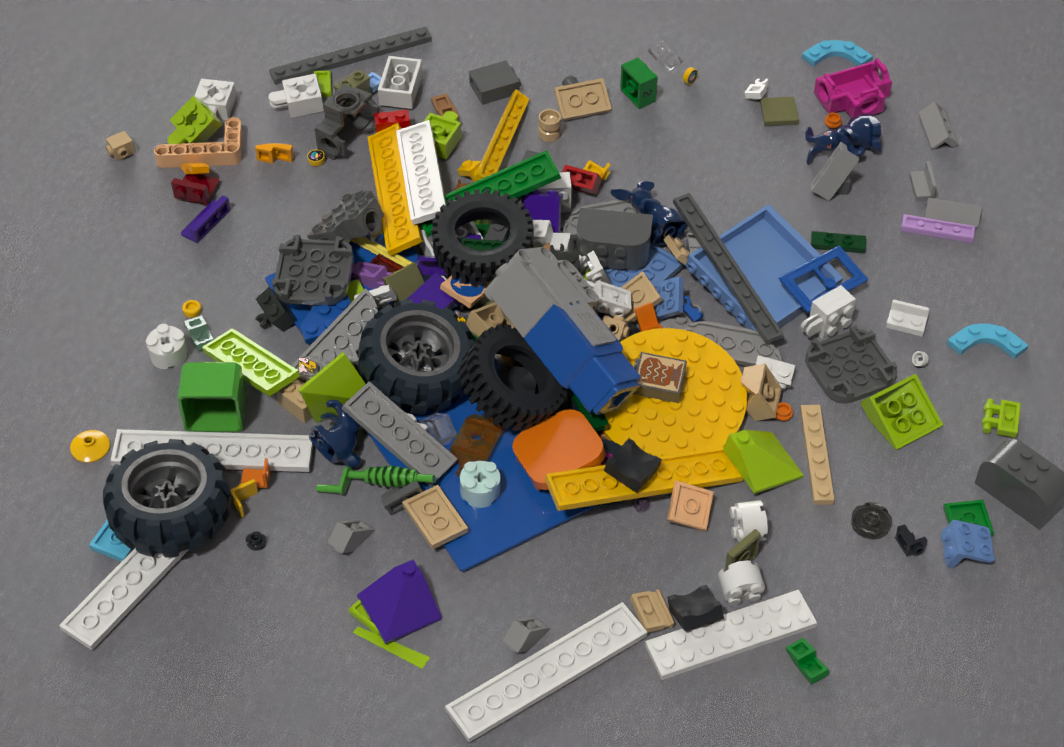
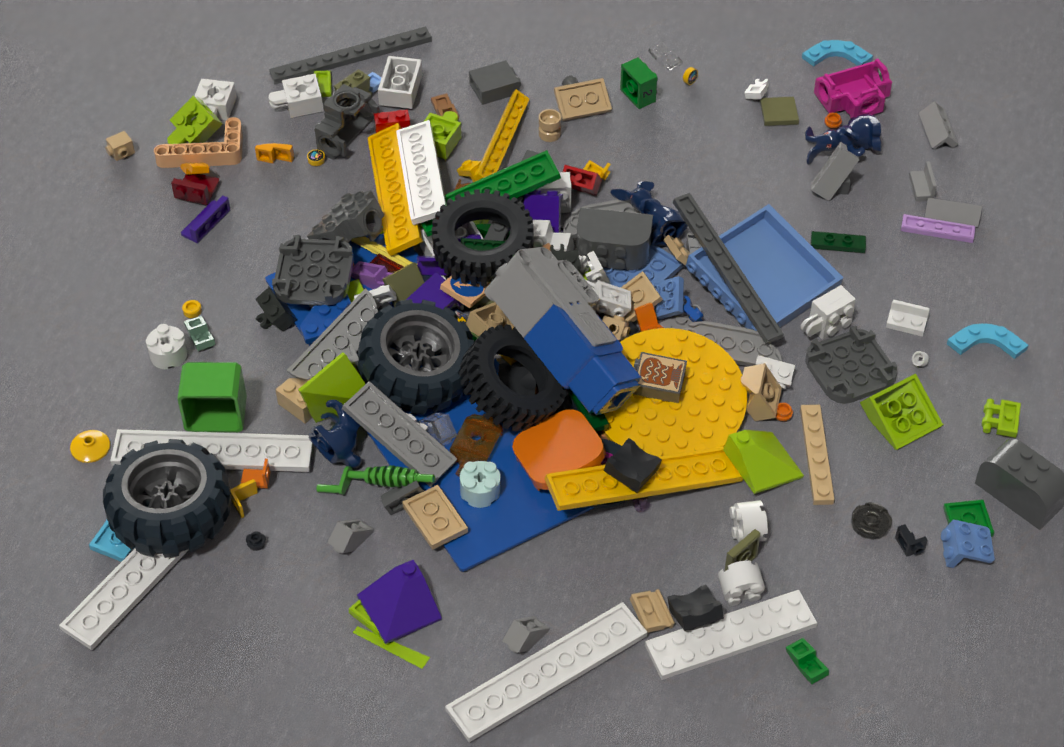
lime plate [202,328,300,396] -> none
tile [298,356,318,377] -> none
light nougat tile [667,481,714,531] -> none
blue door [778,246,868,314] -> none

